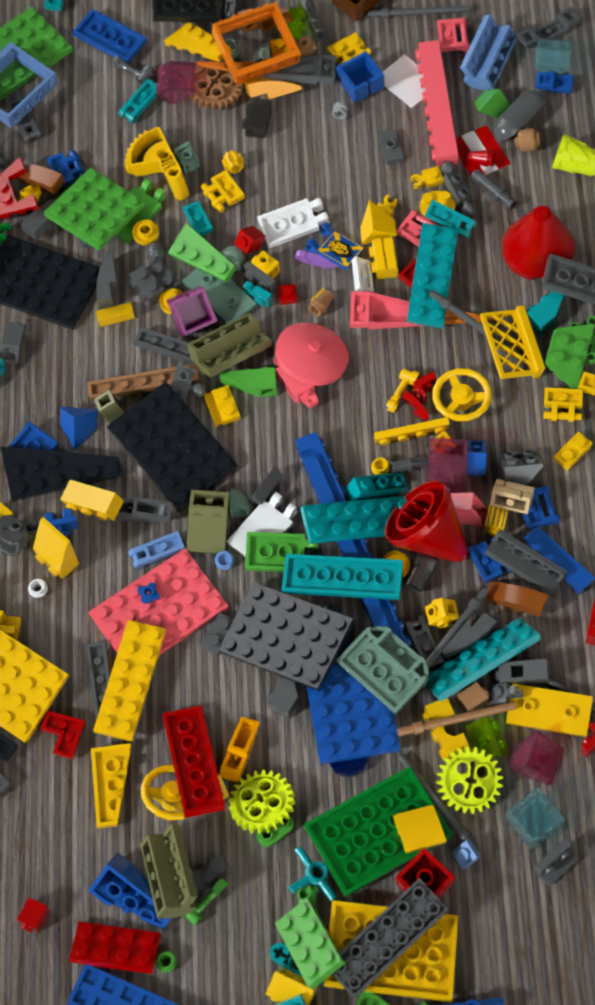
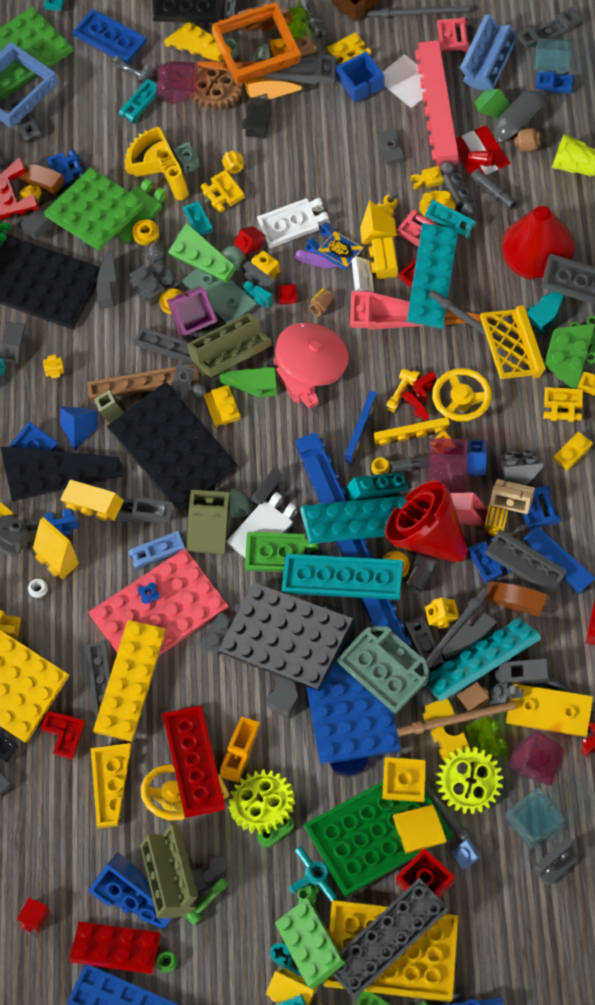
yellow slope [96,302,135,327] -> none
medium blue plate [215,551,234,570] -> none
light grey bush [331,103,348,119] -> none
none -> yellow gear [43,354,64,378]
none -> blue tile [345,391,377,464]
none -> yellow plate [382,757,426,802]

